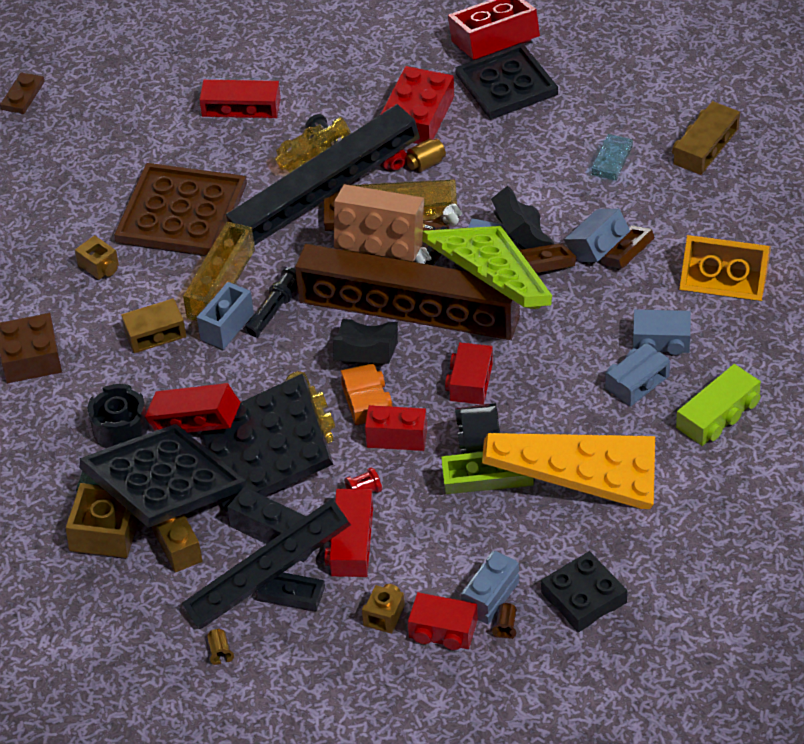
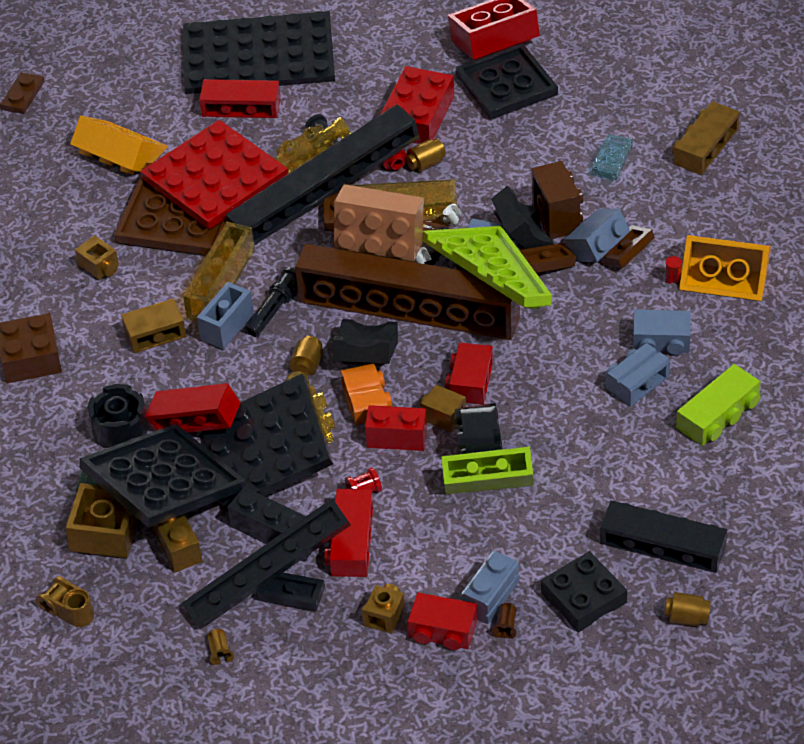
light orange wing [482,433,655,509] -> none
none -> pearl gold piece [36,576,95,627]
none -> light orange slope [70,115,168,175]
none -> red plate [140,119,288,230]
none -> black plate [183,11,335,94]
none -> pearl gold brick [289,336,323,377]
none -> pearl gold brick [420,385,466,433]
none -> reddish brown brick [531,161,583,239]
none -> black brick [600,500,728,573]
none -> pearl gold brick [664,592,711,627]
none -> red piece [665,256,682,284]

